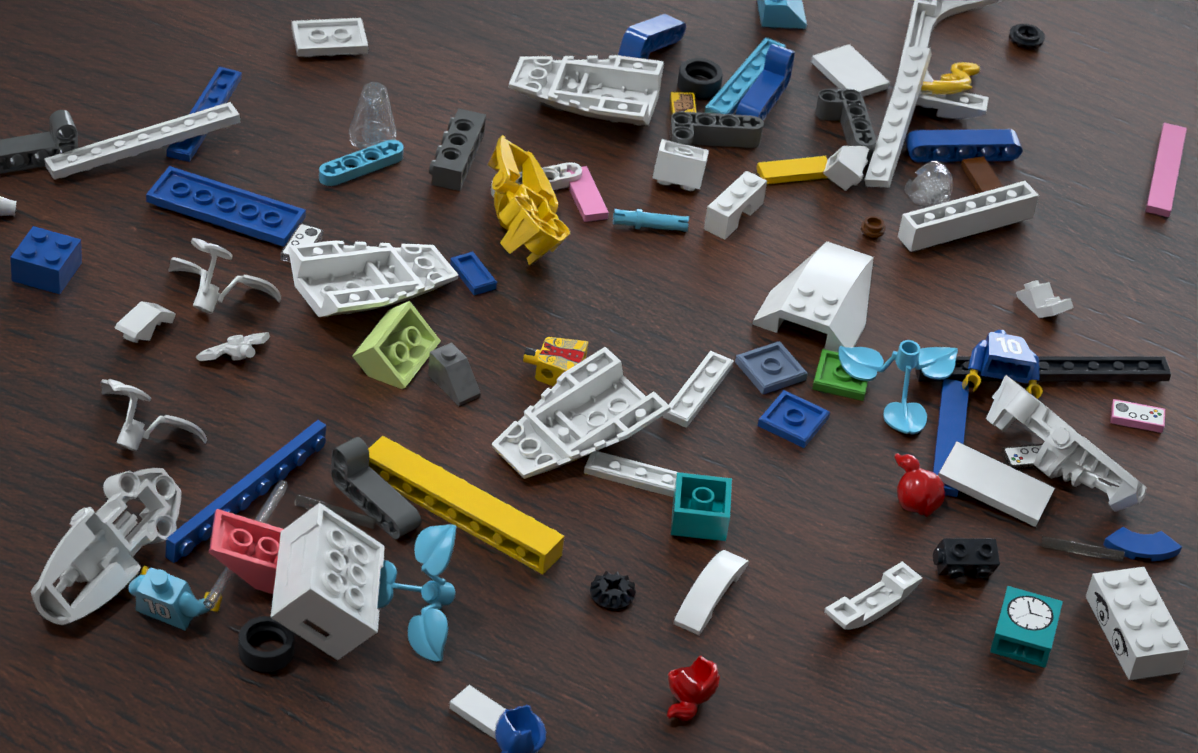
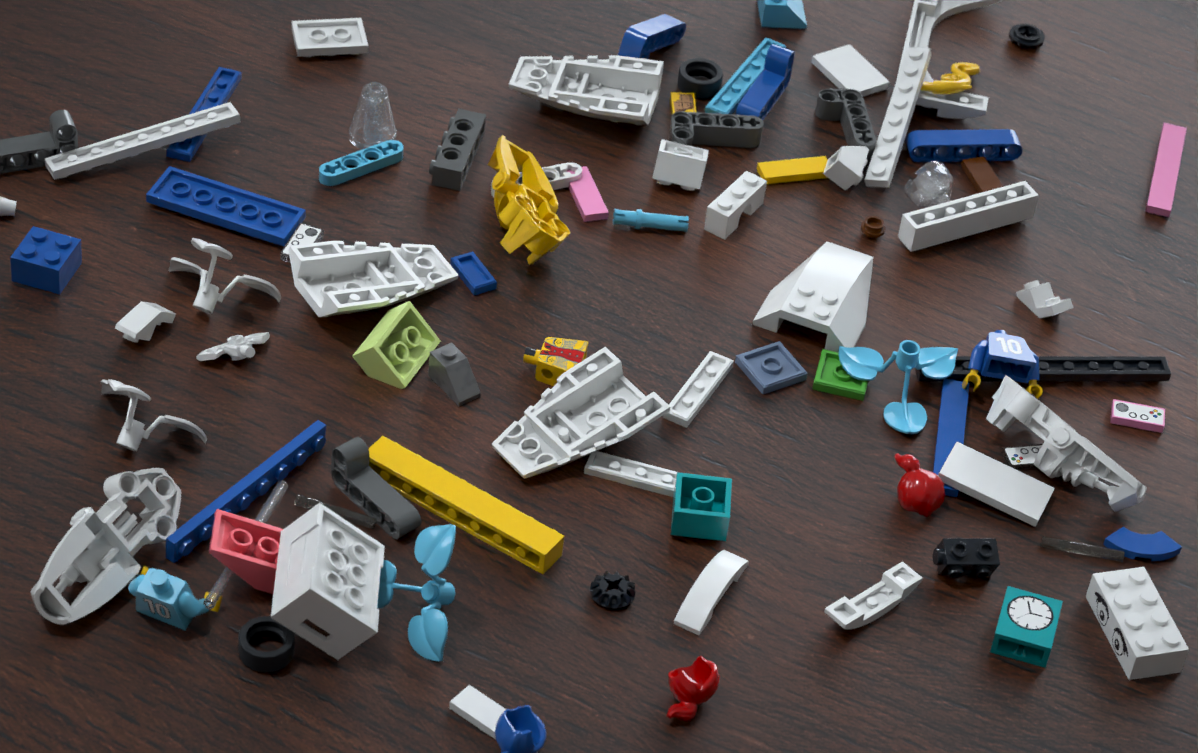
blue tile [758,390,830,448] -> none

